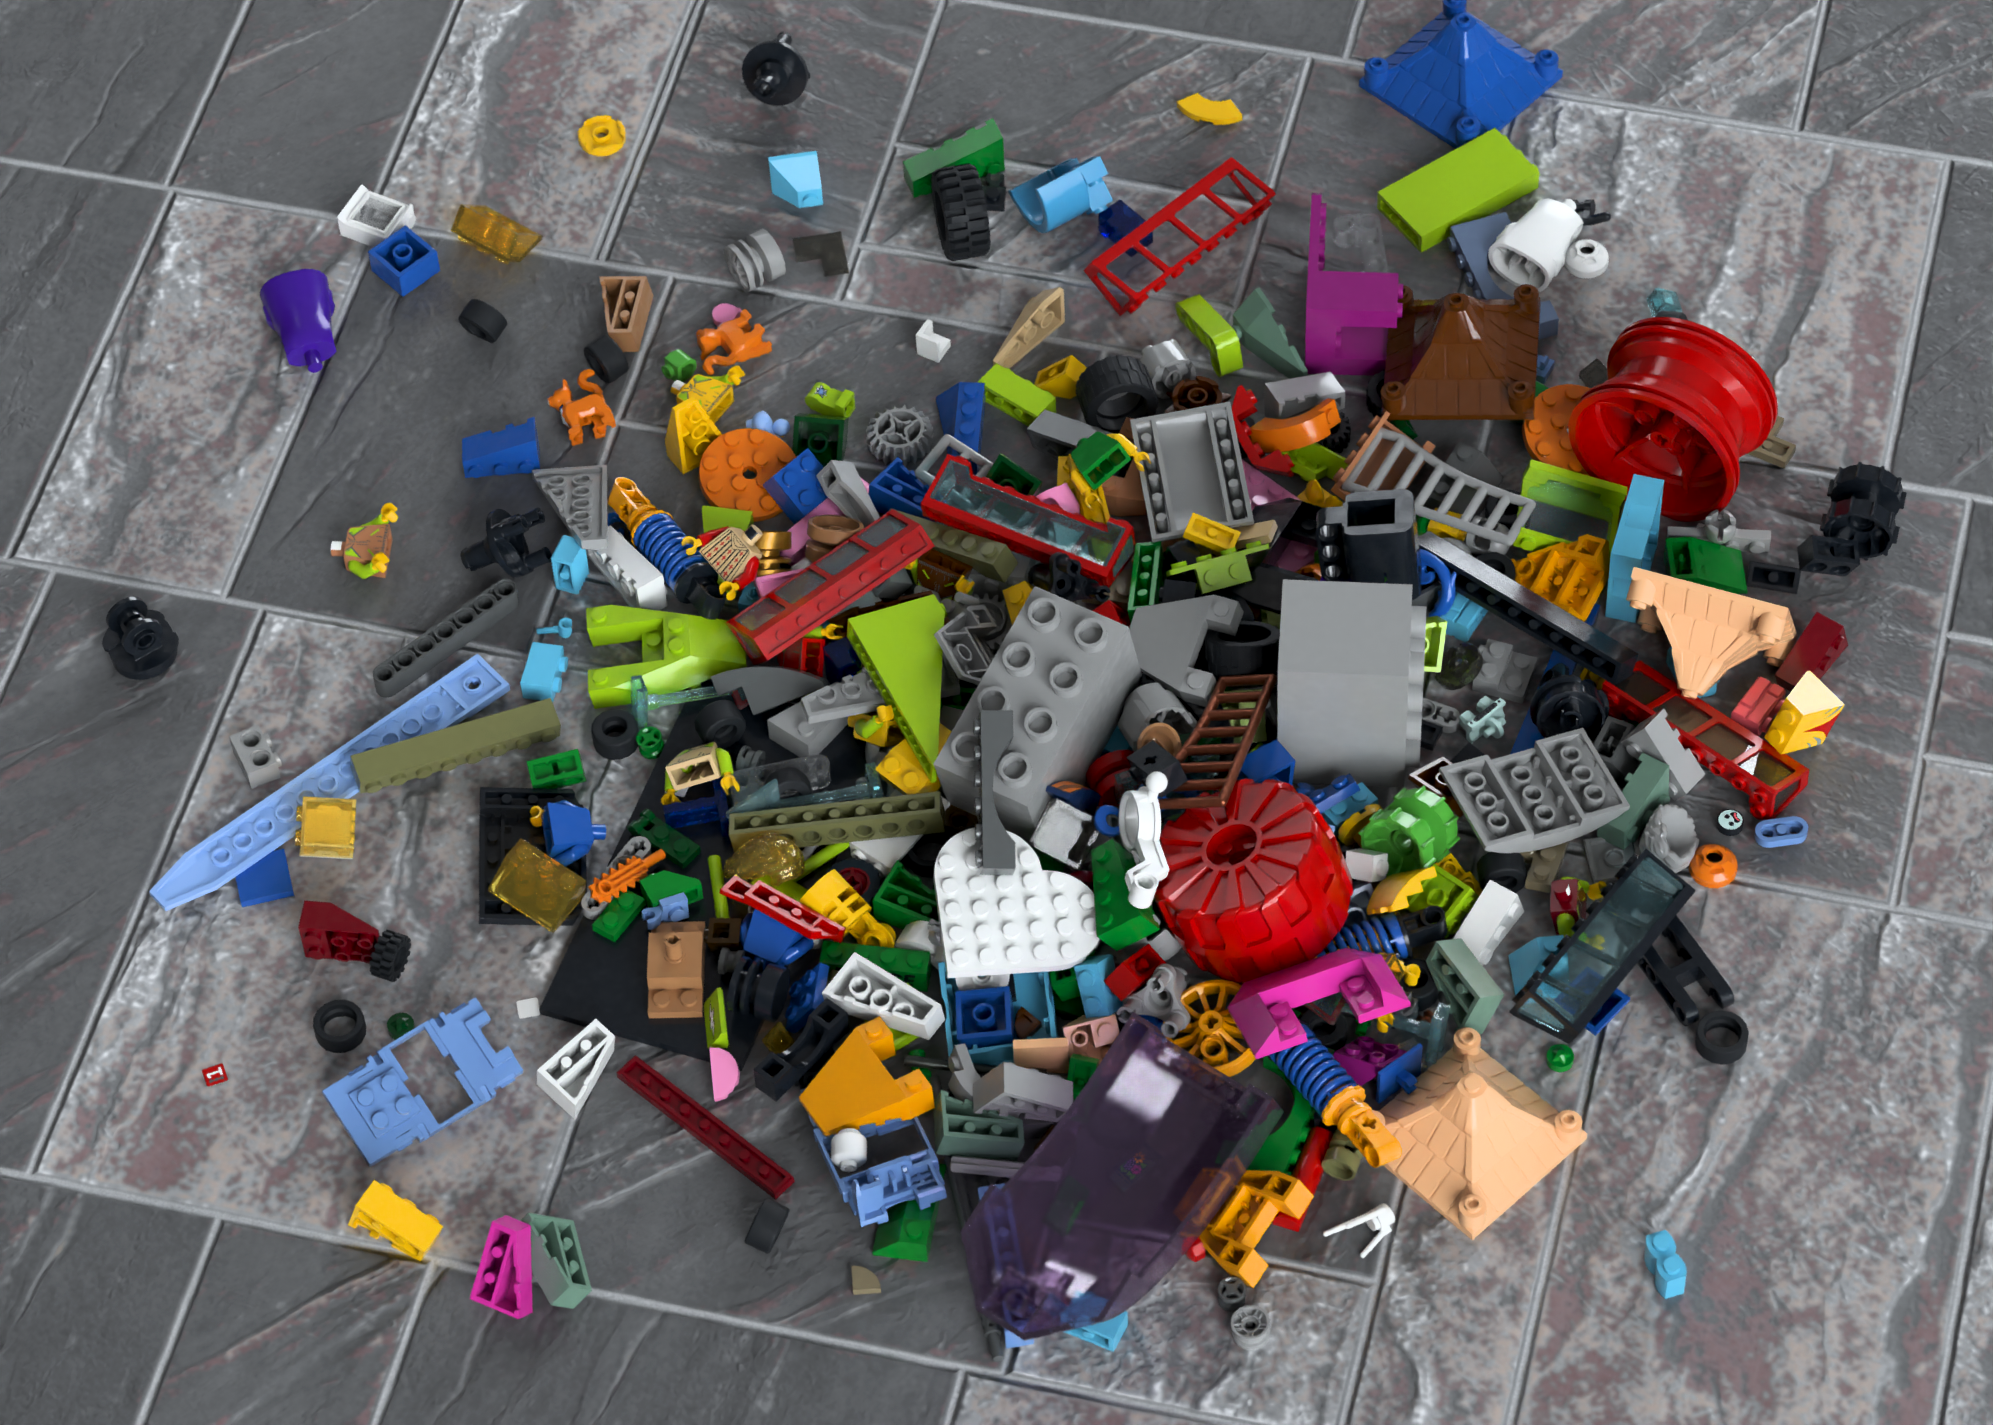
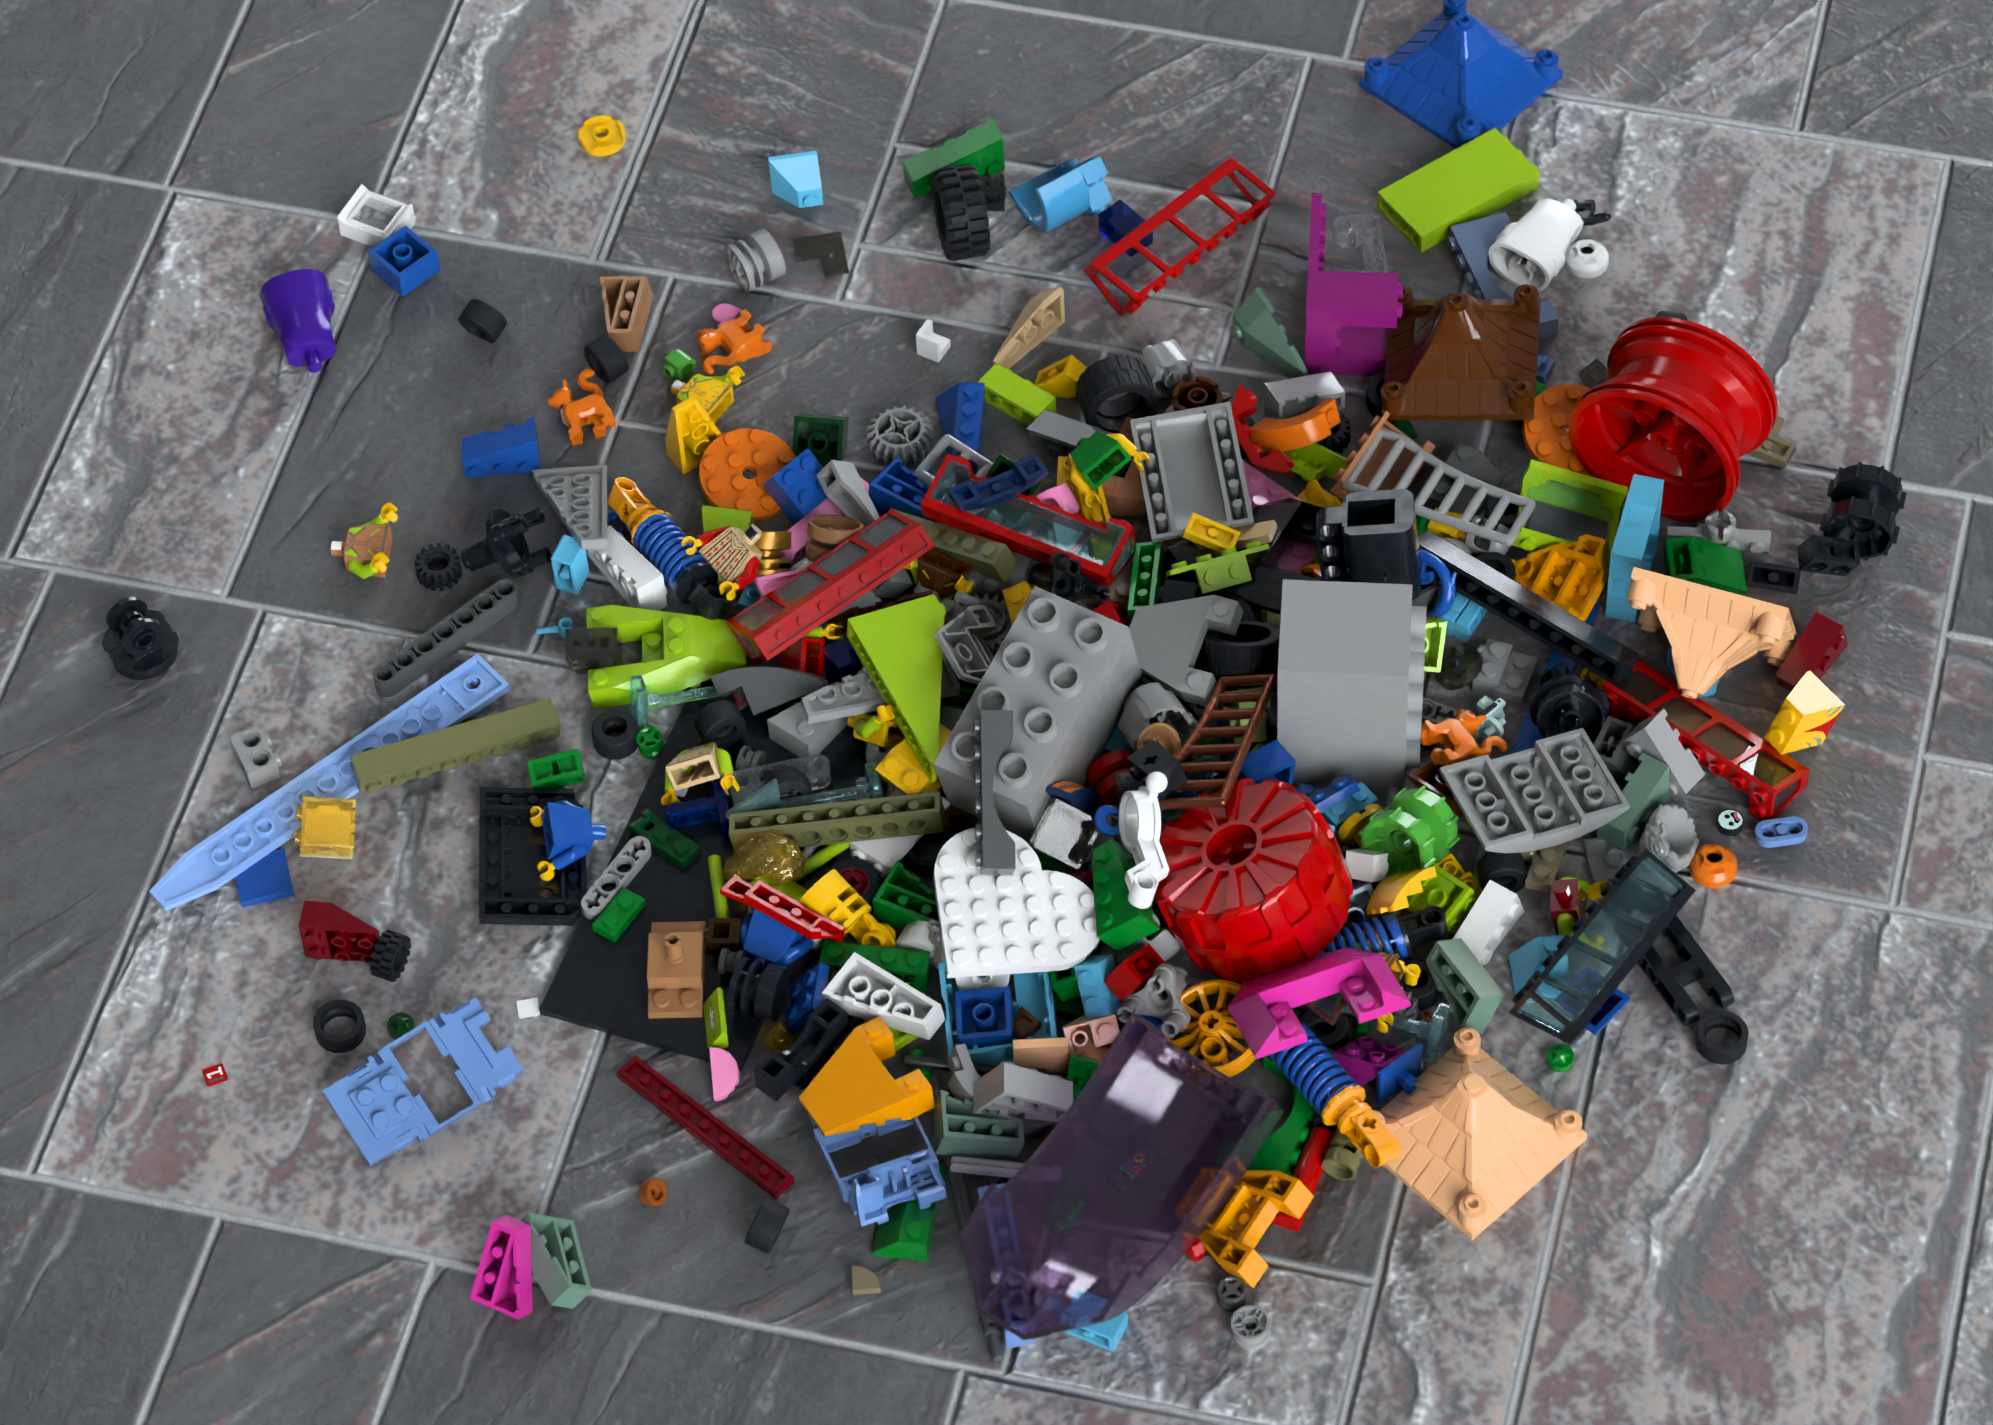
yellow wedge [348,1180,443,1262] -> none
clear yellow slope [450,204,543,264] -> none
clear yellow slope [488,838,586,933] -> none
medium azure brick [520,642,568,702] -> none
white wedge [537,1019,615,1119] -> none
orange piece [588,849,666,904] -> none
green slope [639,870,703,908] -> none
medium blue plate [642,892,689,930] -> none
black piece [742,32,810,106] -> none
light blue animal [746,411,790,437] -> none
lime leg [805,382,855,417] -> none
white head [831,1128,867,1172] -> none
lime beam [1175,294,1243,377] -> none
yellow tile [1177,93,1242,125] -> none
white plant [1323,1203,1395,1258] -> none
medium azure brick [1644,1230,1687,1299] -> none
clear light blue slope [1647,288,1682,317] -> none
coral brick [1731,676,1786,737] -> none
none -> black tyre [414,543,462,591]
none -> clear smoke piece [565,627,622,675]
none -> dark orange tile [638,1178,667,1206]
none -> dark blue slope [946,454,1048,511]
none -> orange animal [1421,709,1507,766]

